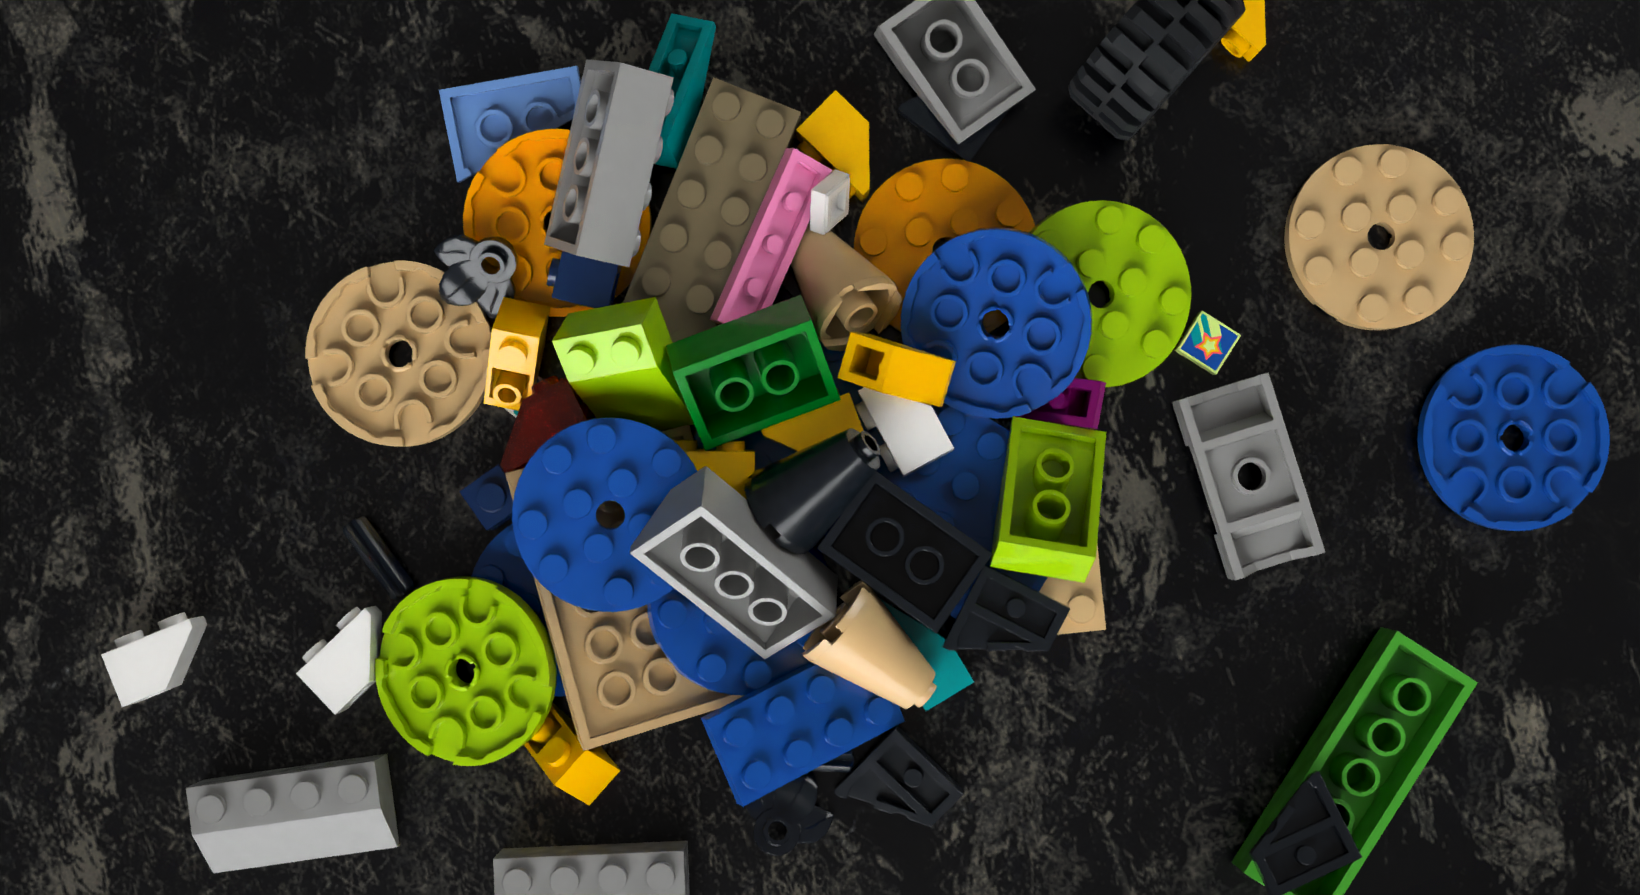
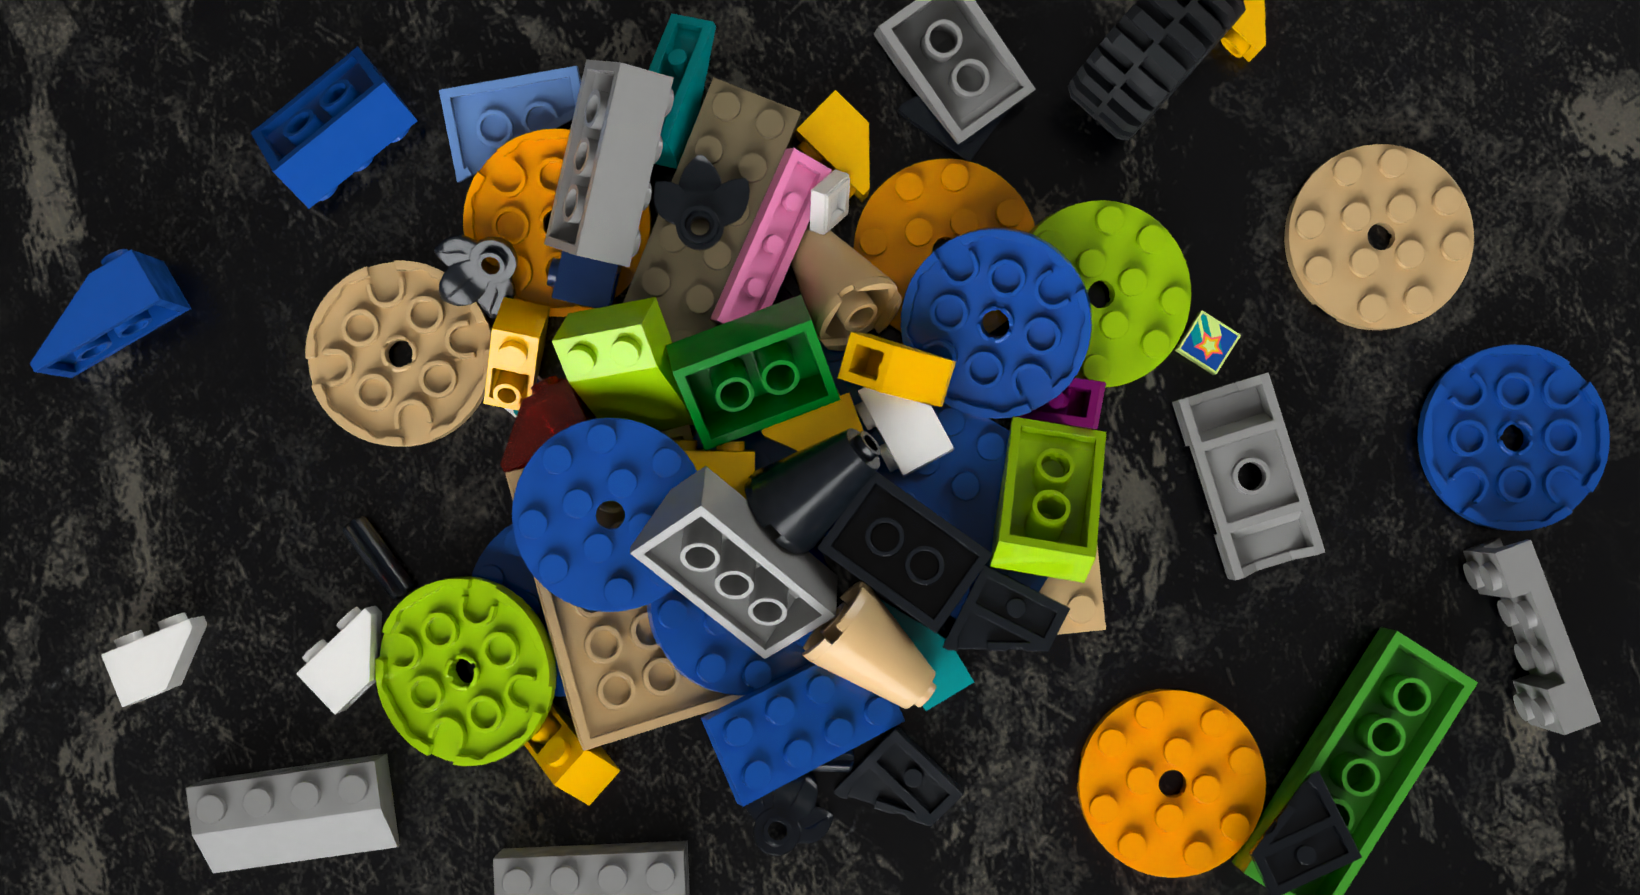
dark blue brick [460,464,513,530] -> none
none -> blue slope [30,249,191,378]
none -> blue slope [251,46,418,209]
none -> black plate [654,155,750,251]
none -> light orange plate [1077,689,1266,878]
none -> light grey piece [1463,538,1601,735]

